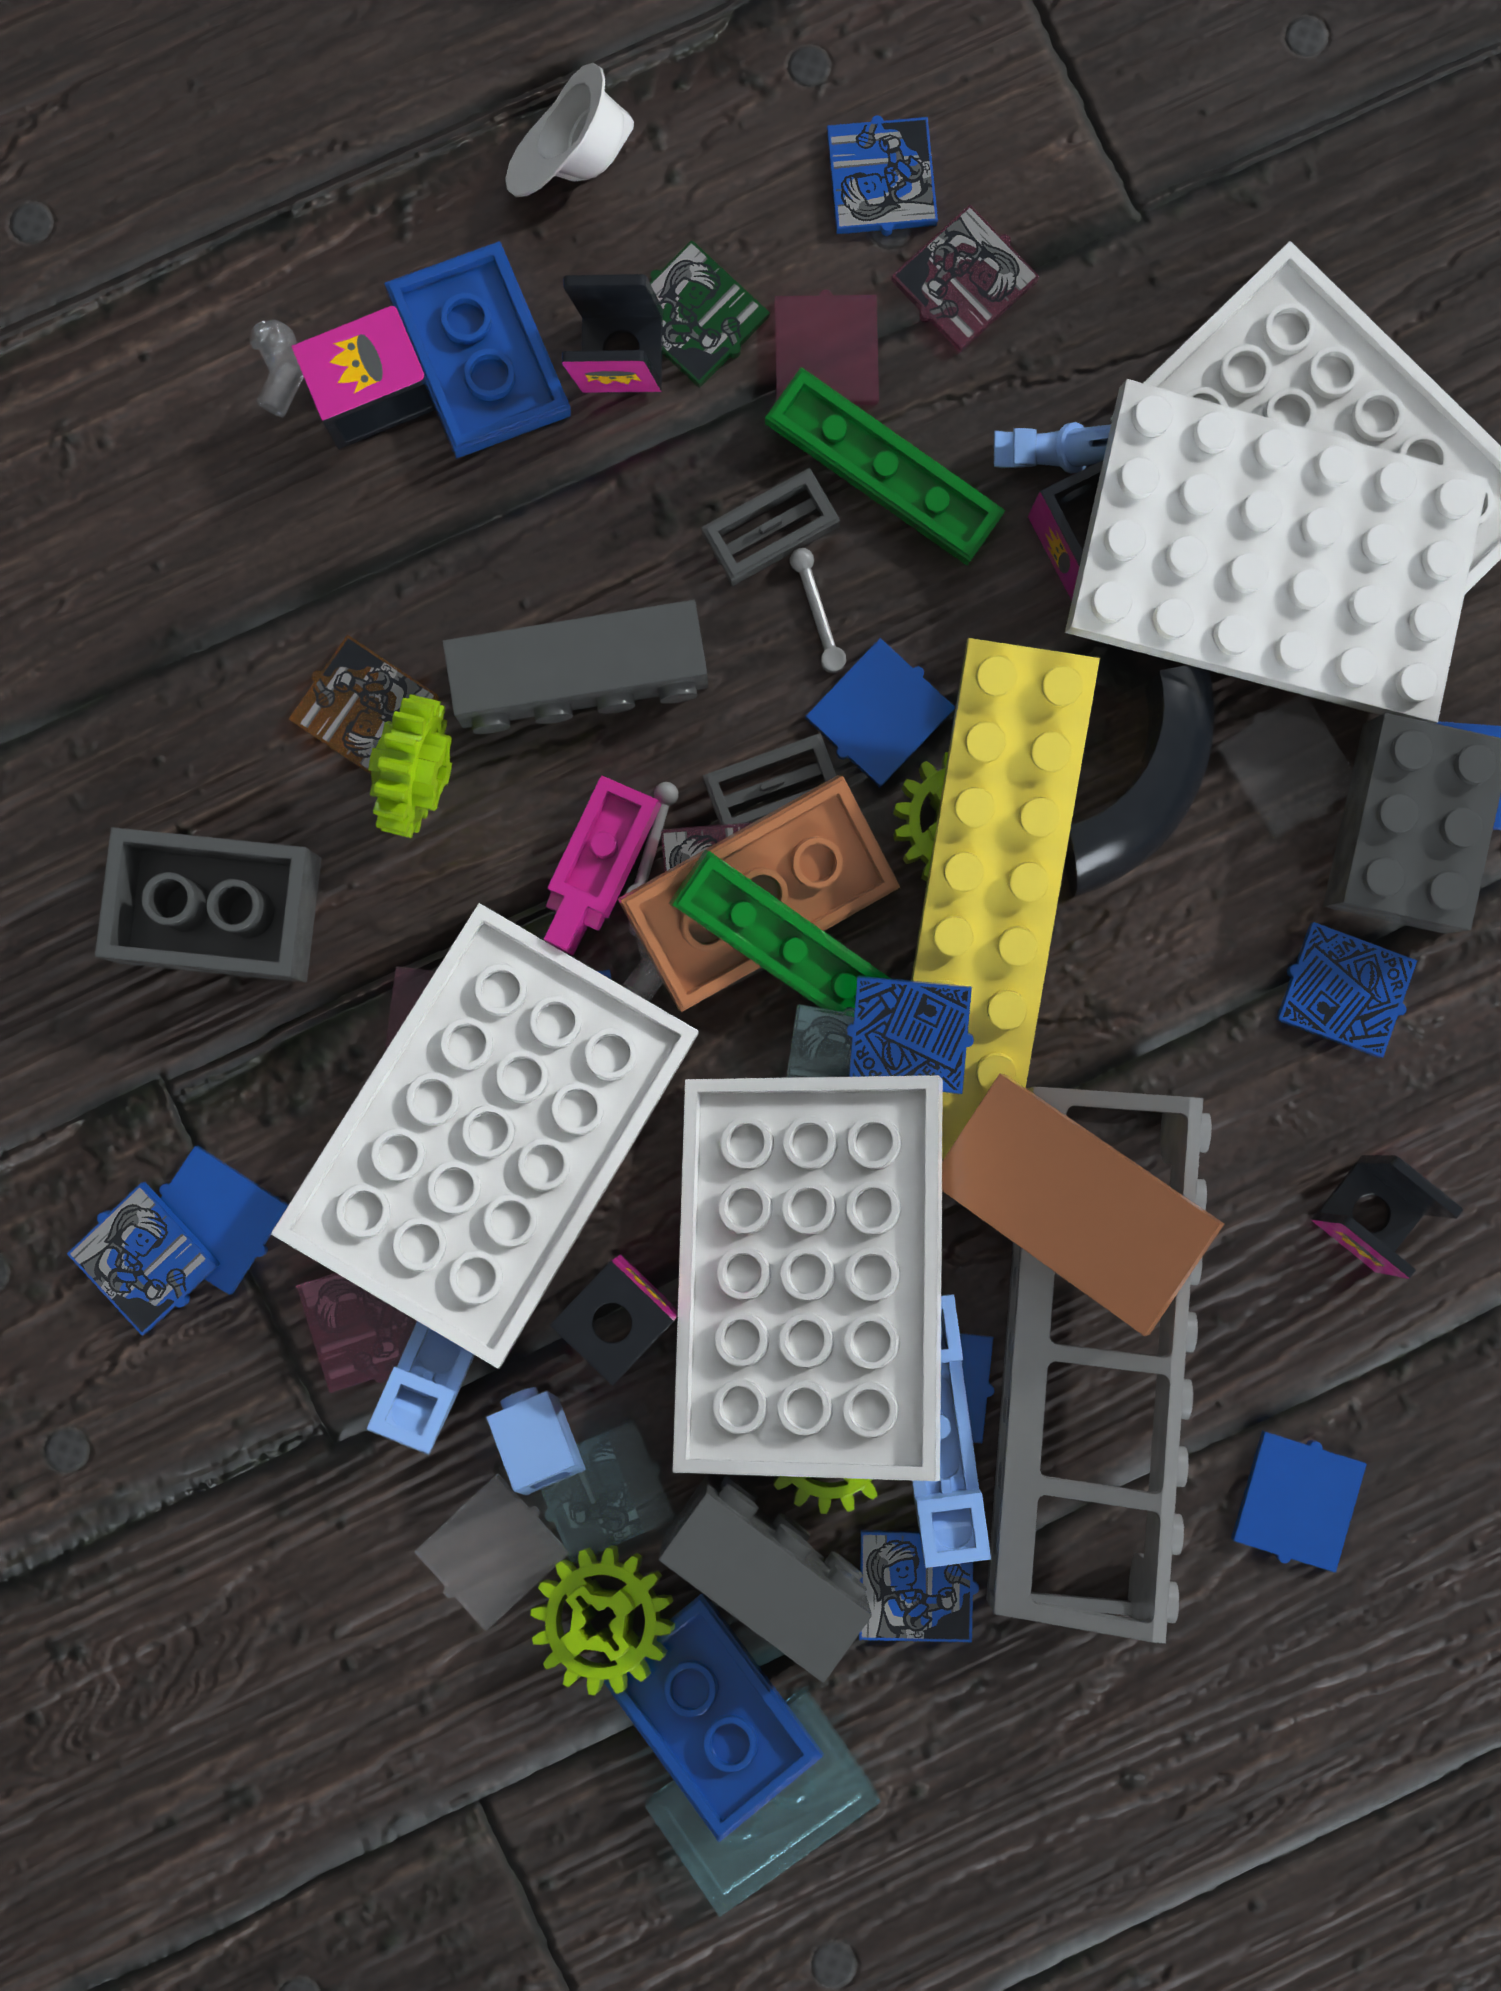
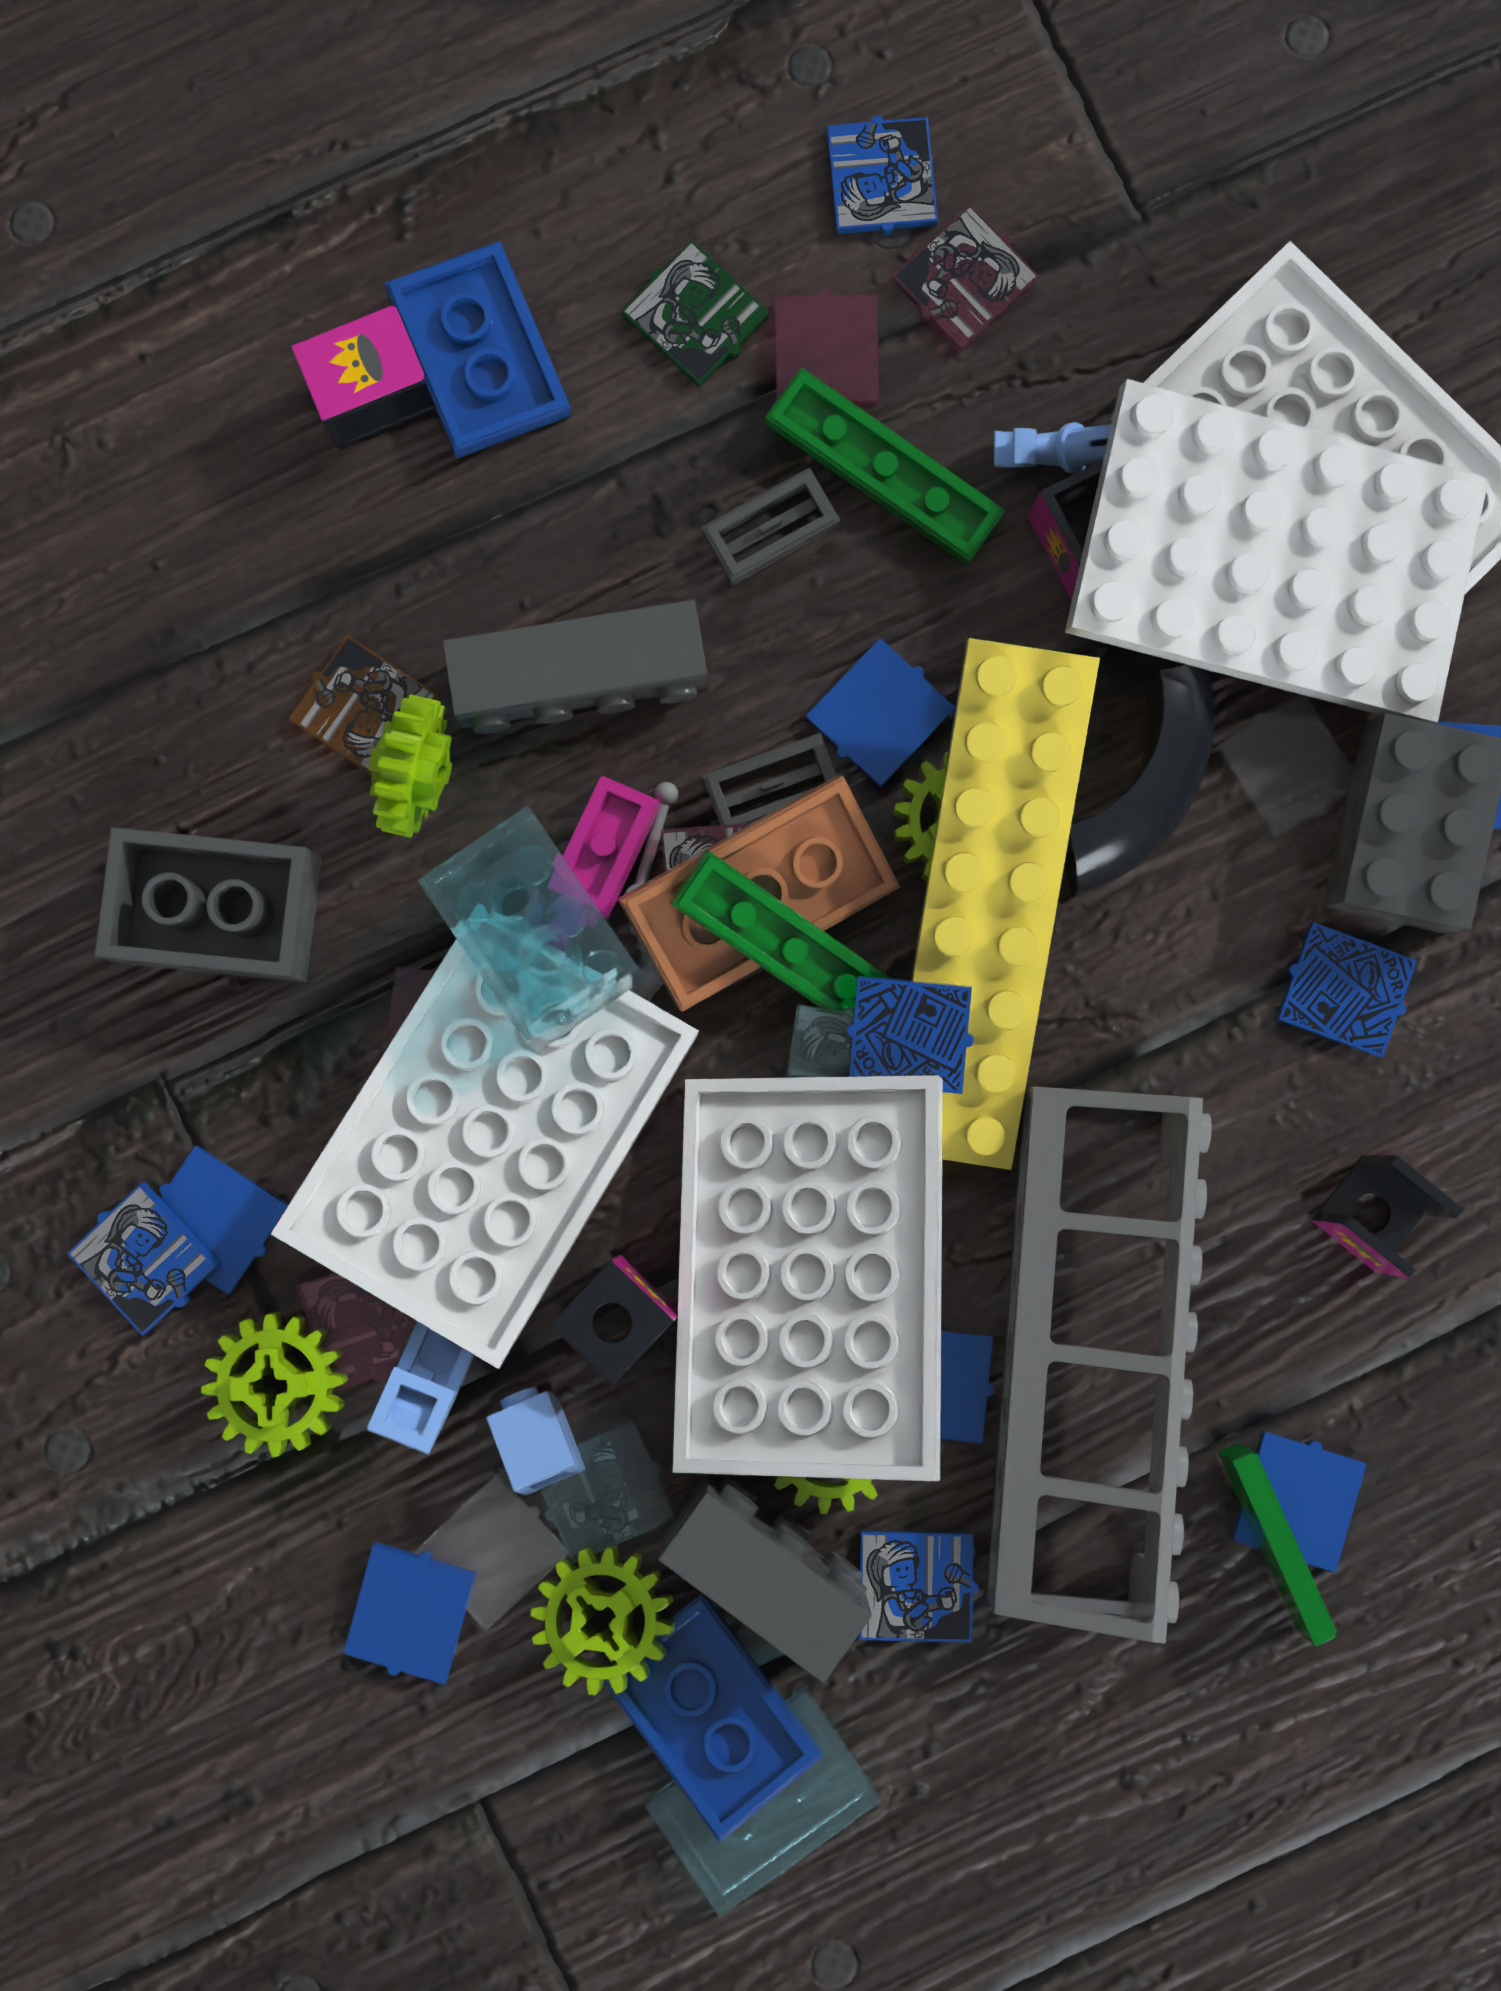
clear arm [250,319,304,417] -> none
white piece [505,63,634,197] -> none
black piece [562,274,663,393] -> none
light grey hinge [790,548,846,674] -> none
light blue slope [912,1294,991,1568] -> none
nougat tile [942,1073,1224,1336] -> none
none -> lime gear [201,1312,348,1457]
none -> blue piece [343,1542,477,1685]
none -> clear light blue brick [418,805,646,1051]
none -> green tile [1217,1443,1337,1647]

